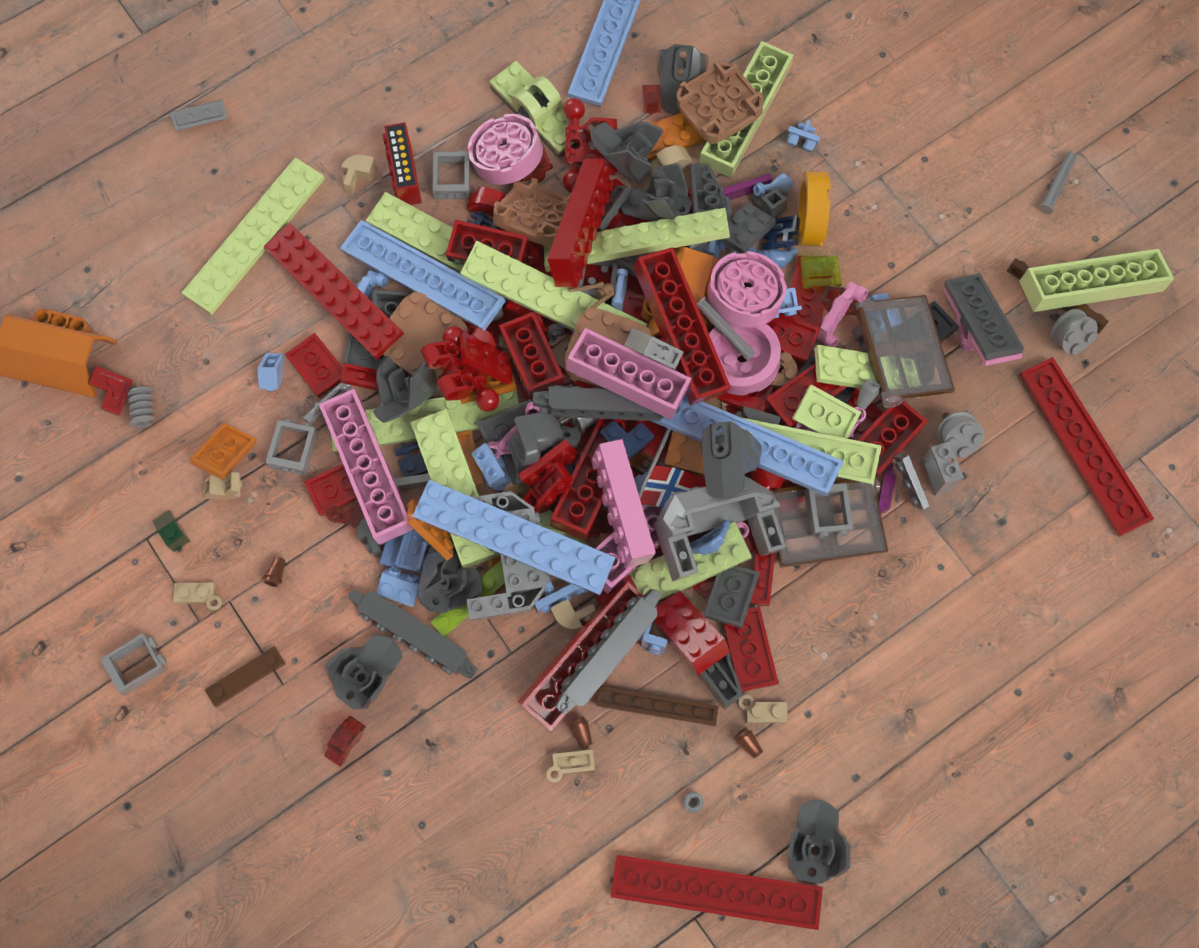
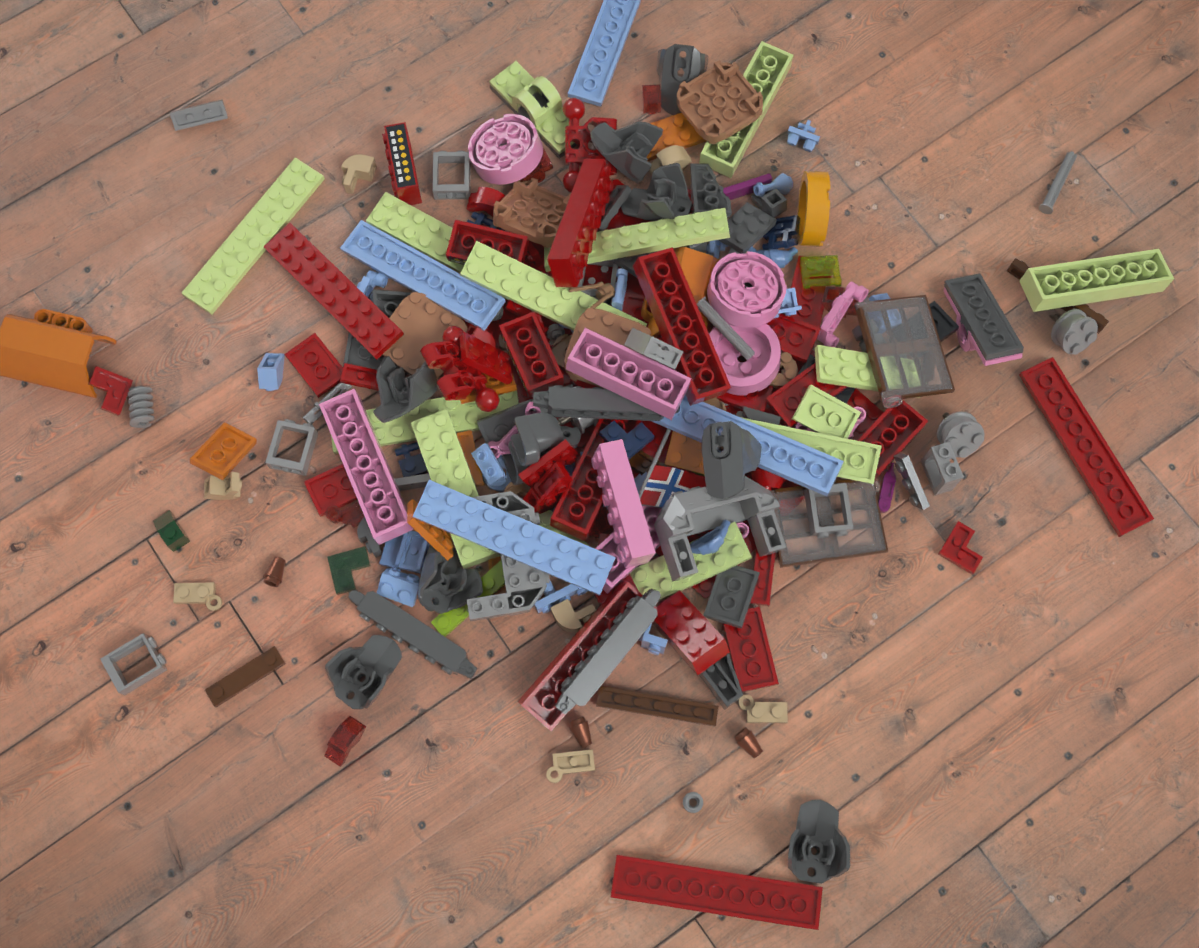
light grey cone [856,379,880,409] -> none
none -> clear green plate [327,546,371,595]
none -> red plate [938,521,983,575]

